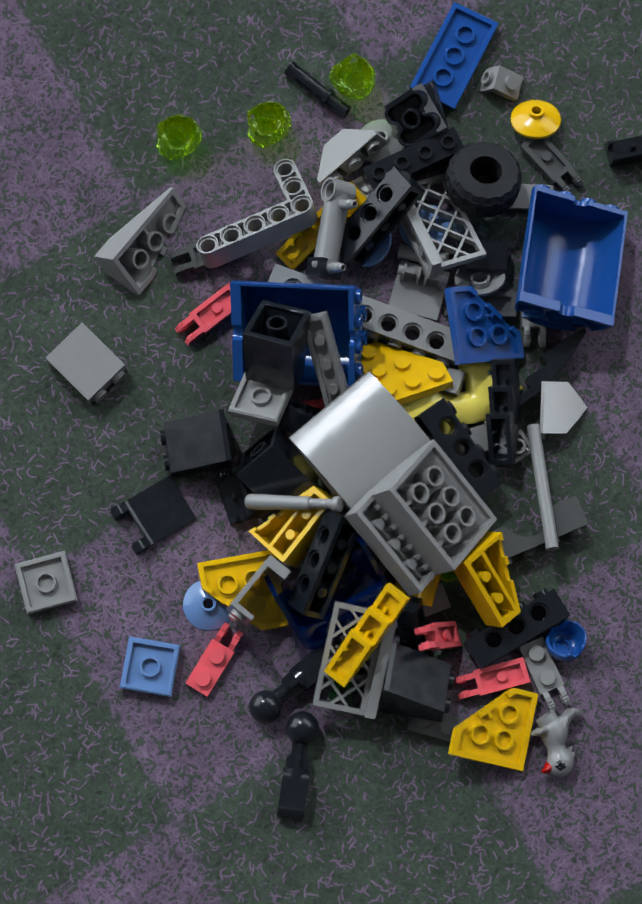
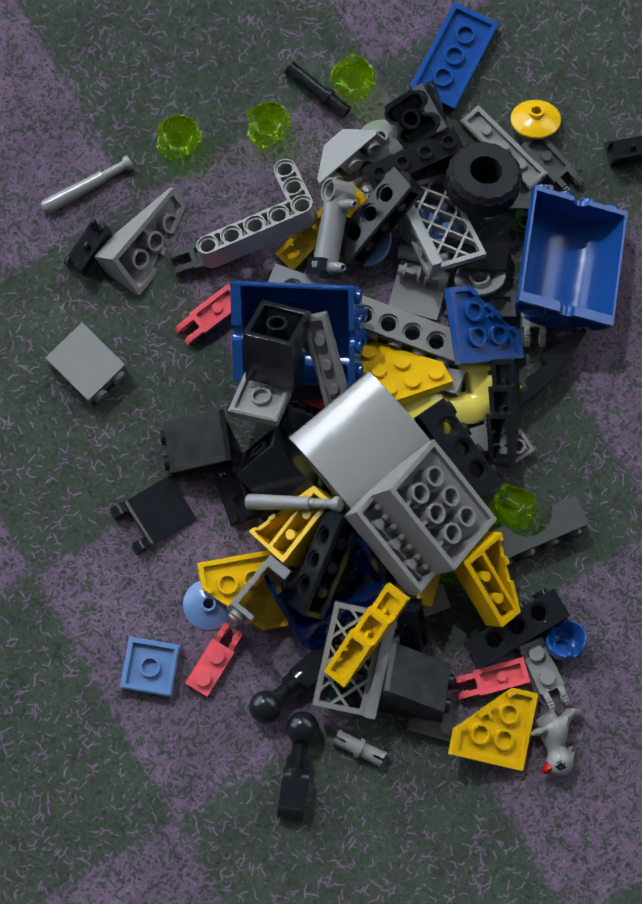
light grey plate [14,551,78,615] -> none
coral hinge [414,621,462,651] -> none
light grey bracket [480,65,523,101] -> none
light grey piece [527,424,559,551] -> none
white slope [540,381,587,433] -> none
none -> light grey piece [40,156,134,214]
none -> black hinge [63,218,112,276]
none -> light grey pin [332,729,387,767]
none -> light grey tile [460,105,548,192]
none -> clear neon green hair [488,483,538,530]
none -> dark green plate [510,209,528,235]

